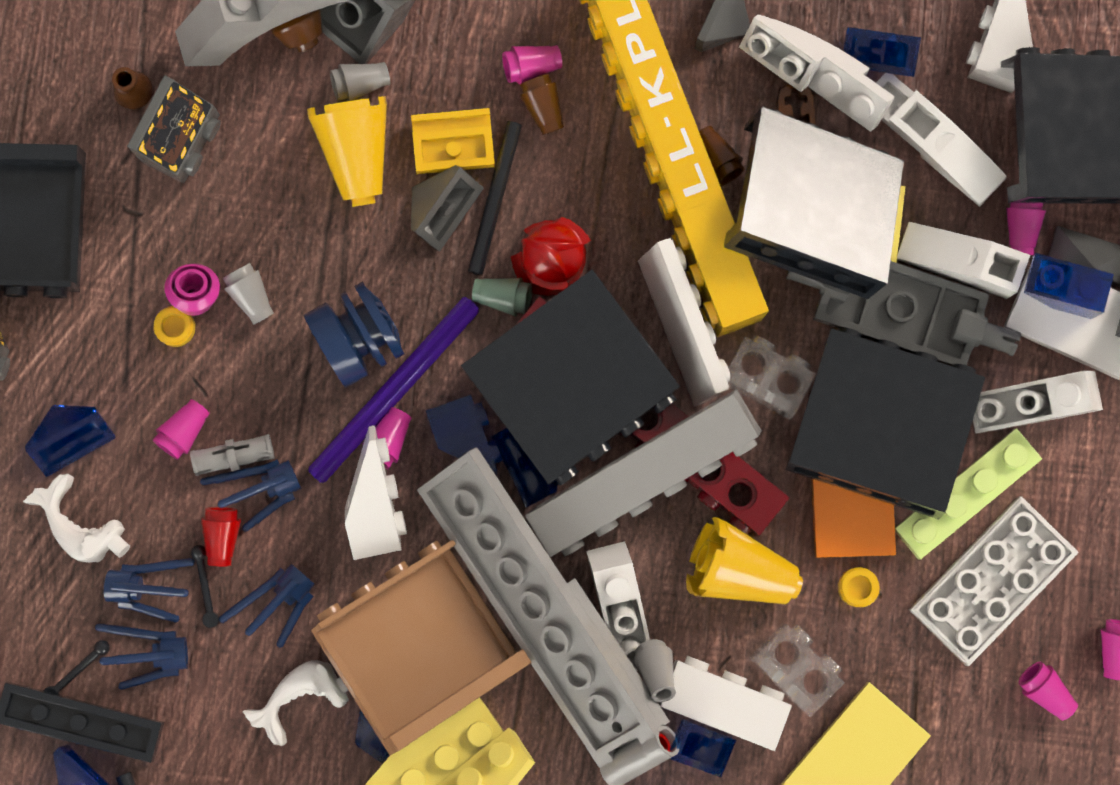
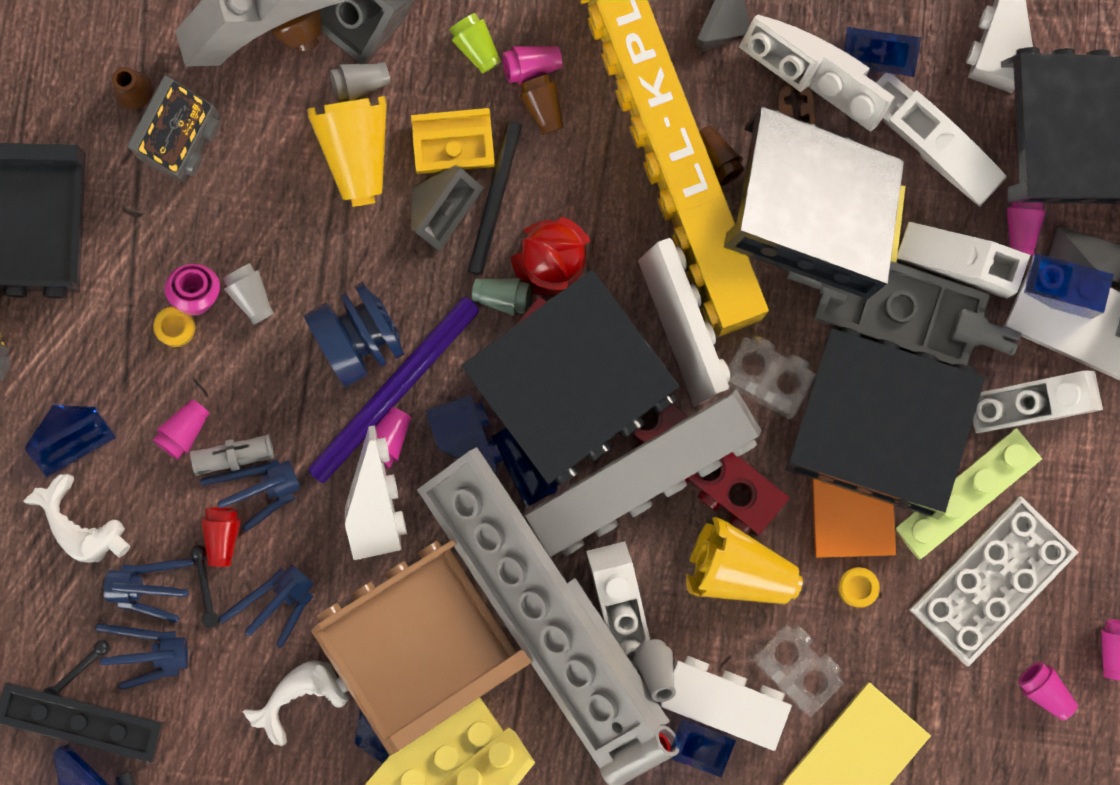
none -> lime cone [449,13,502,74]

